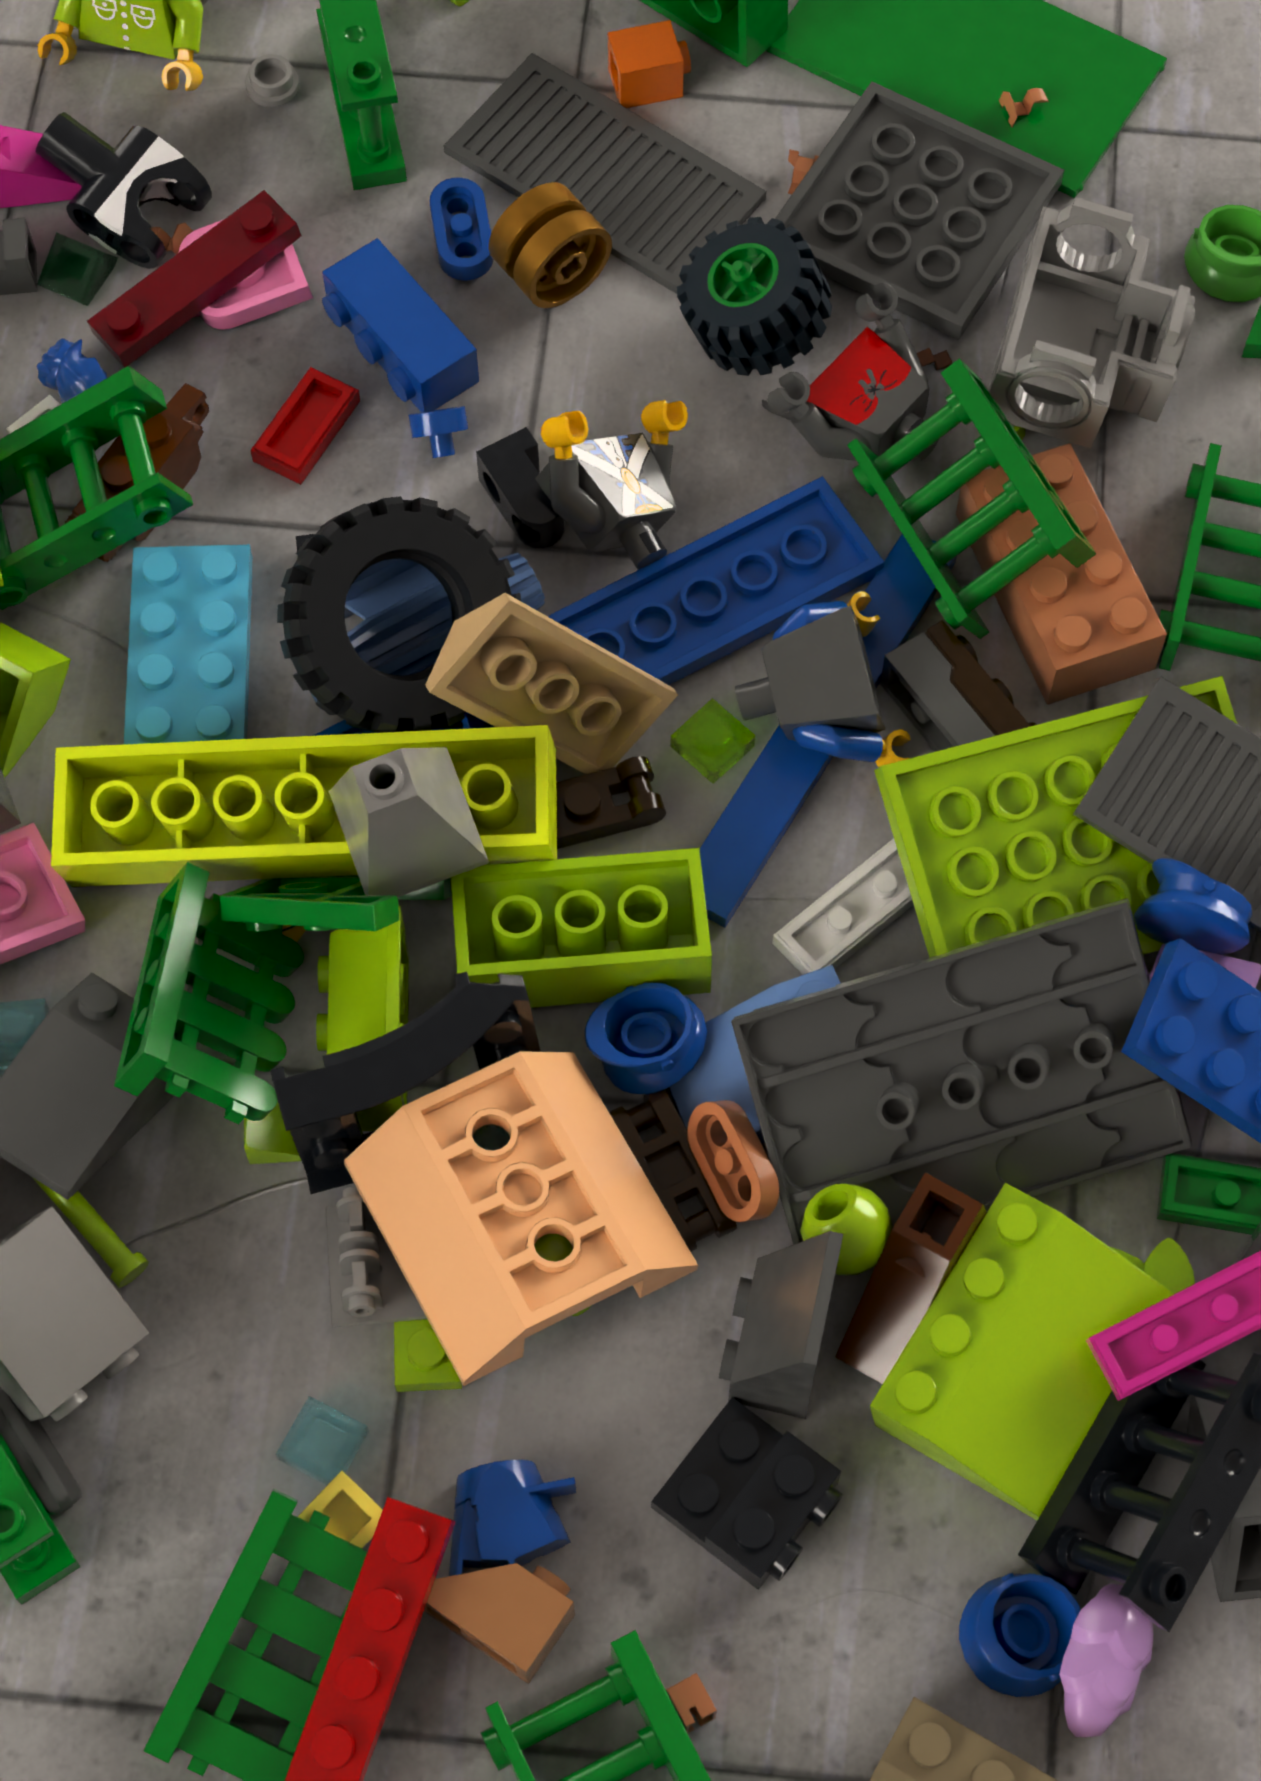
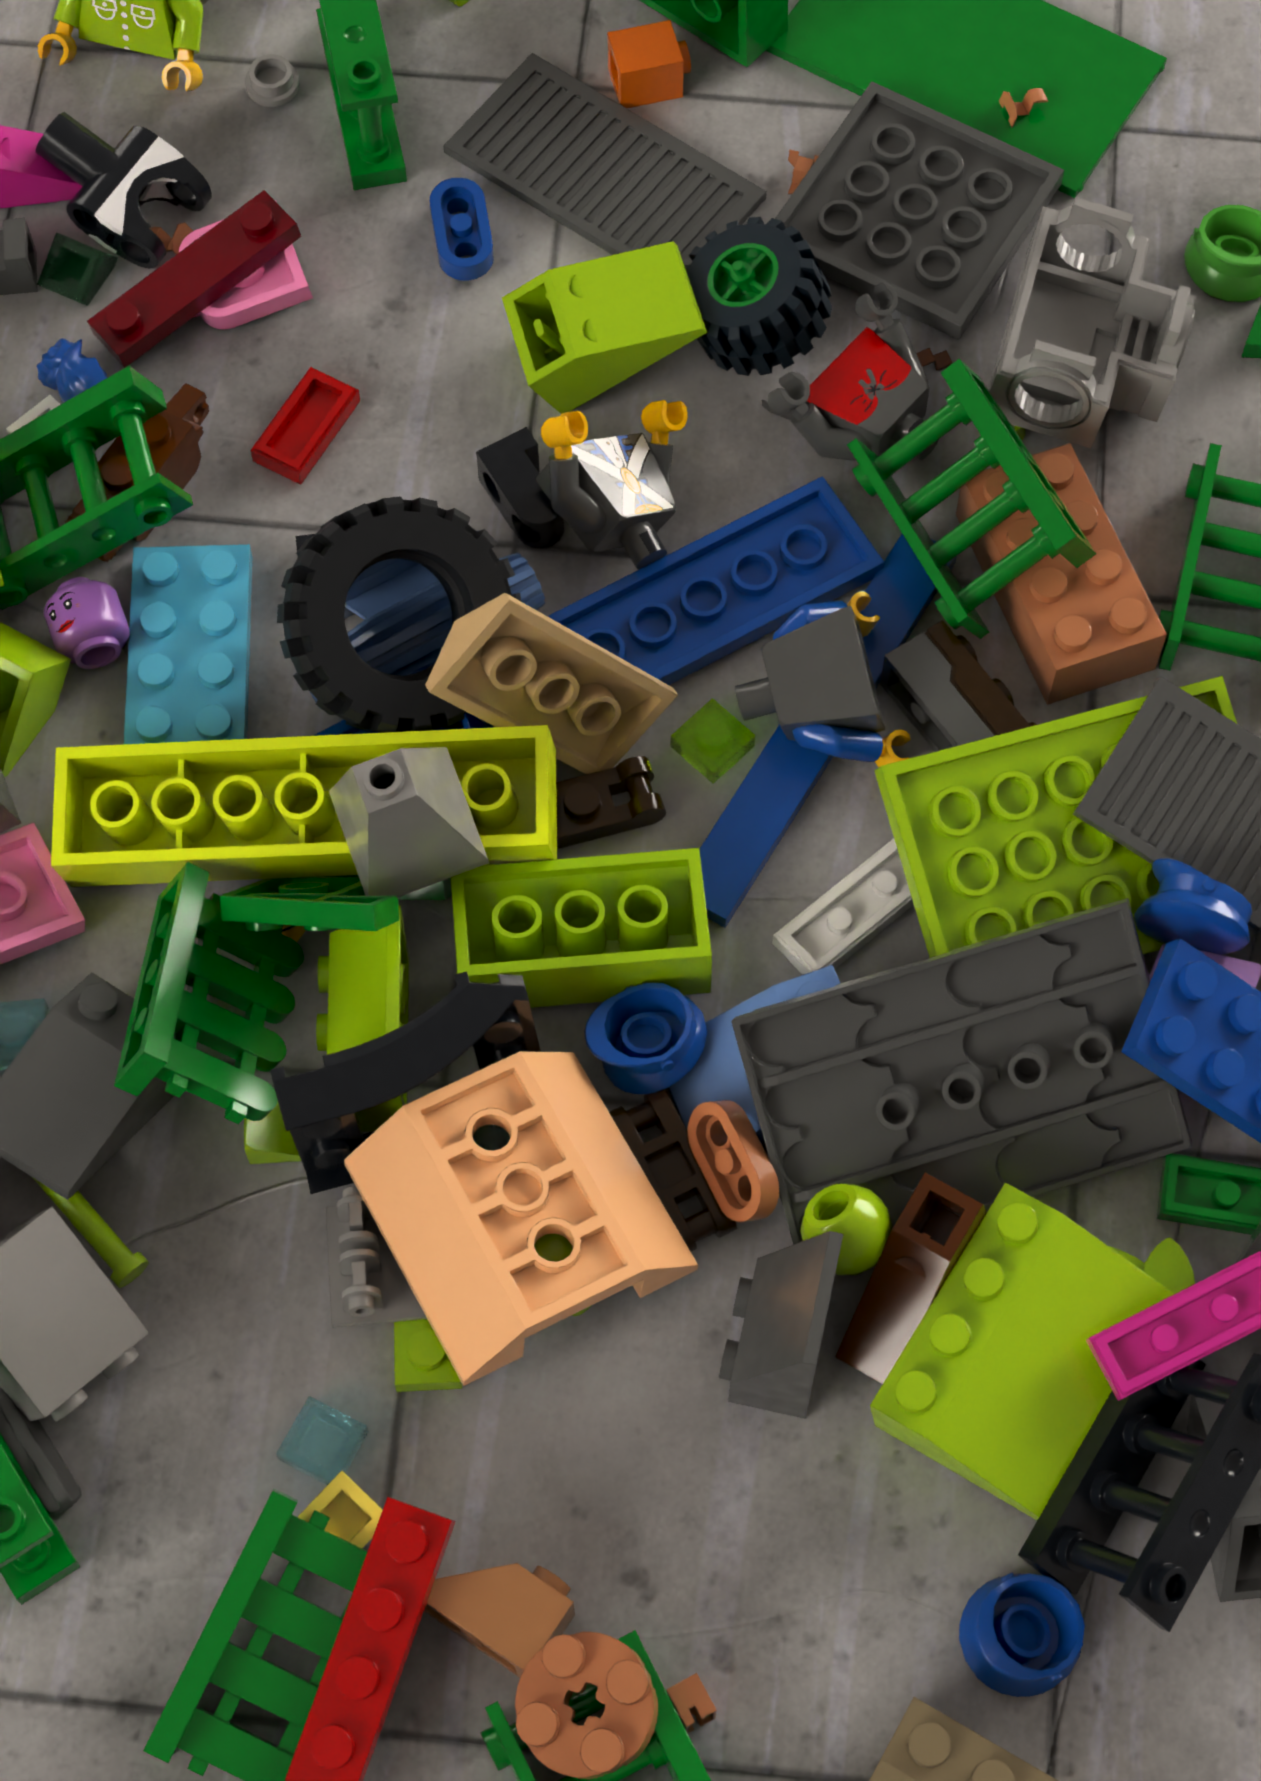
blue brick [322,238,479,412] -> none
blue tile [408,406,468,458] -> none
blue piece [449,1459,576,1576] -> none
pearl gold wheel [489,182,612,308] -> none
black plate [651,1397,843,1590] -> none
lavender arm [1059,1584,1154,1738] -> none
none -> medium lavender head [43,577,130,669]
none -> lime slope [502,241,707,414]
none -> nougat plate [515,1631,659,1779]

